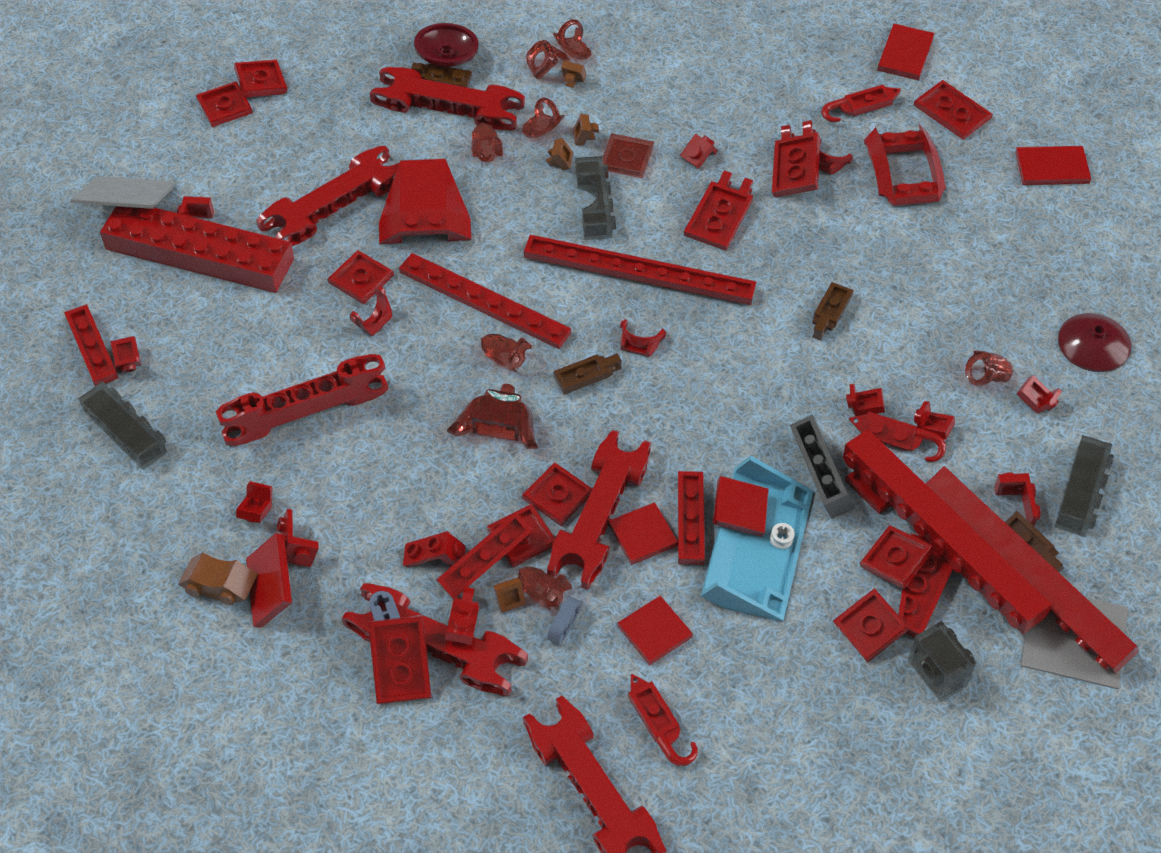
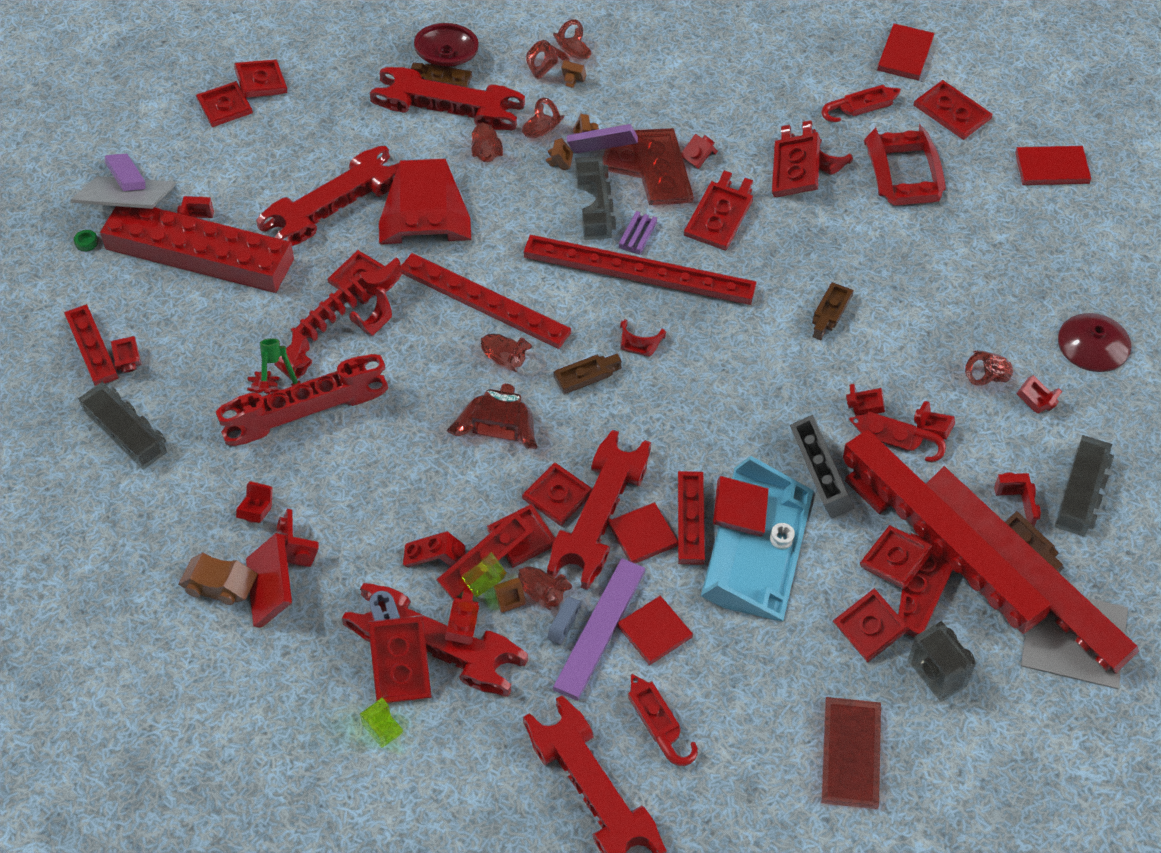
none -> green tile [74,230,98,252]
none -> medium lavender tile [105,153,145,191]
none -> green plant [247,338,301,394]
none -> red piece [274,257,403,380]
none -> clear neon green panel [360,698,403,748]
none -> clear neon green panel [462,552,507,598]
none -> medium lavender tile [553,558,645,701]
none -> medium lavender tile [567,124,638,153]
none -> medium lavender tile [619,211,657,255]
none -> clear red tile [632,128,694,205]
none -> clear red tile [821,697,881,809]

